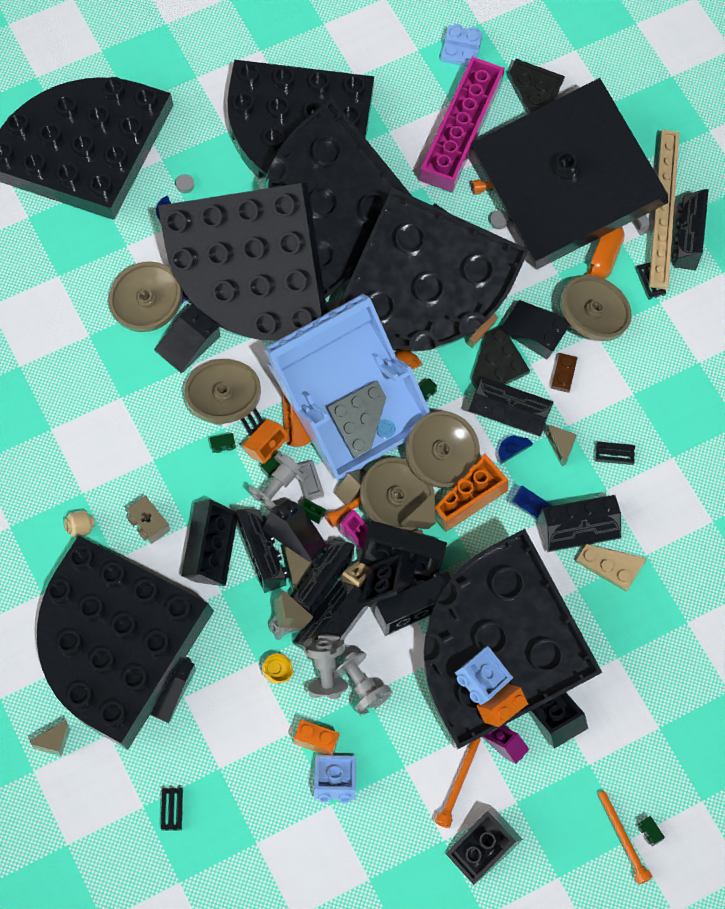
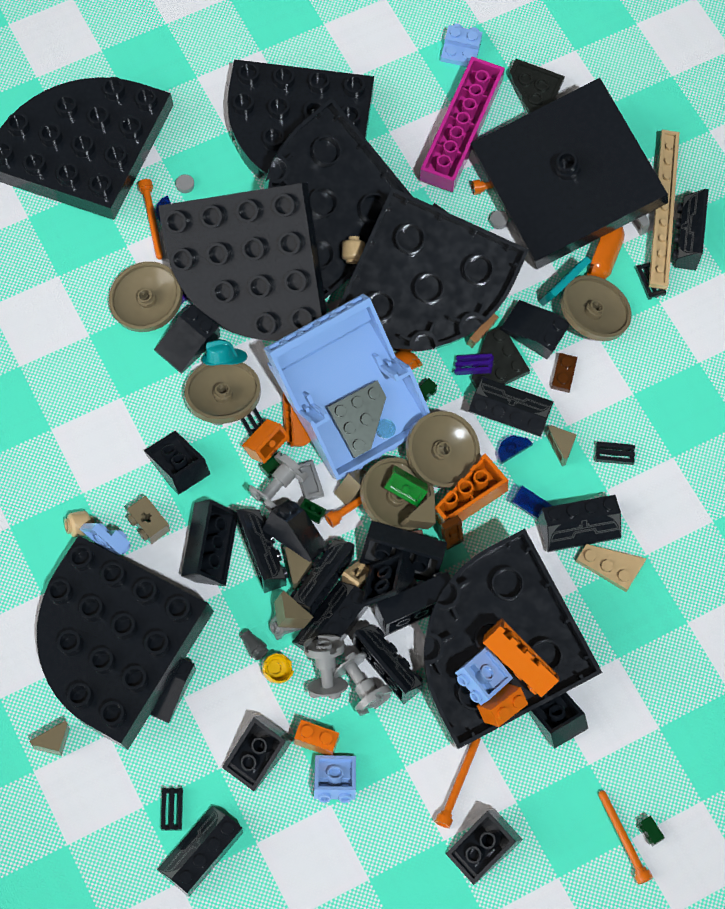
dark green piece [210,433,236,453] -> none
dark pink slope [340,510,369,550] -> none
magenta slope [482,726,529,764] -> none
none -> light blue plate [79,523,131,555]
none -> orange piece [138,179,163,260]
none -> black slope [144,431,210,495]
none -> black slope [157,806,243,897]
none -> teal piece [202,340,248,366]
none -> black slope [222,715,294,791]
none -> dark grey cone [241,630,268,660]
none -> tan head [341,236,366,264]
none -> black slope [353,624,423,704]
none -> green panel [384,466,428,507]
none -> reddish brown plate [441,515,464,550]
none -> dark purple tile [454,354,494,375]
none -> orange wedge [483,618,559,697]
none -> teal tile [539,256,592,306]

